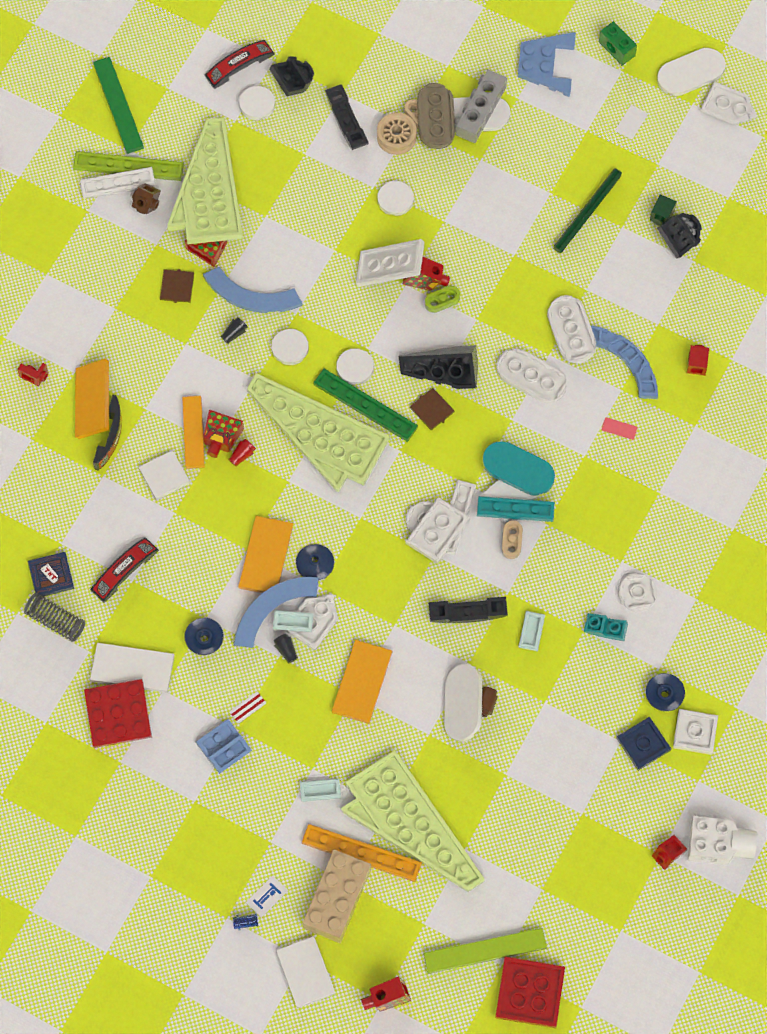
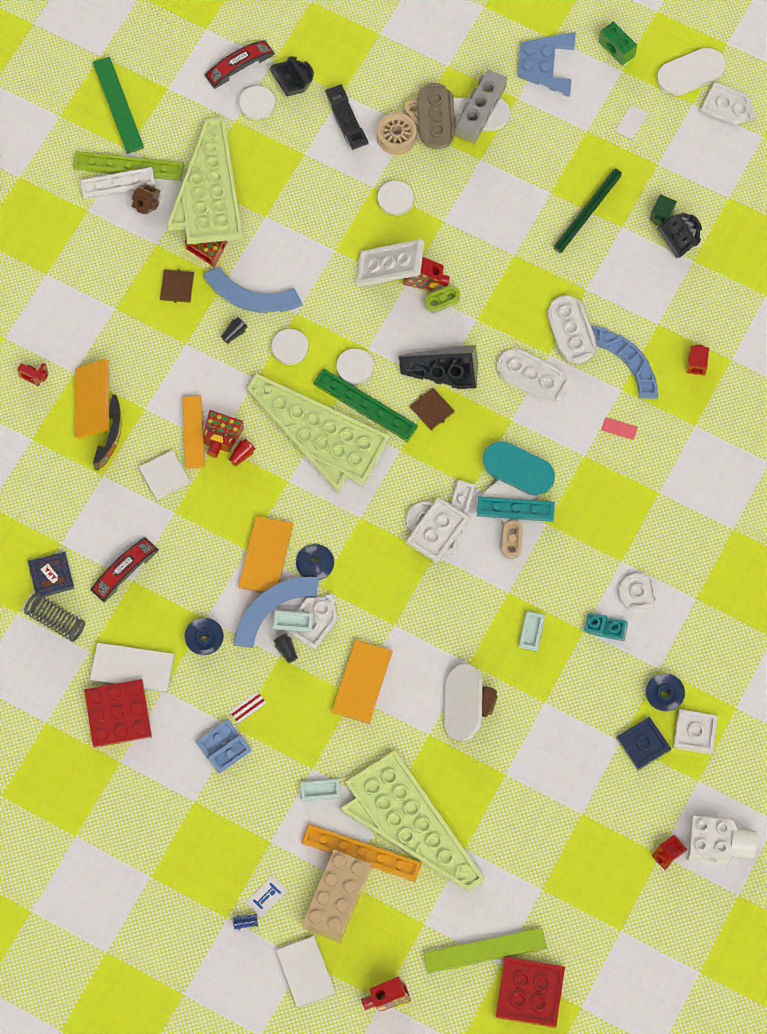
black slope [428,596,508,623] -> none

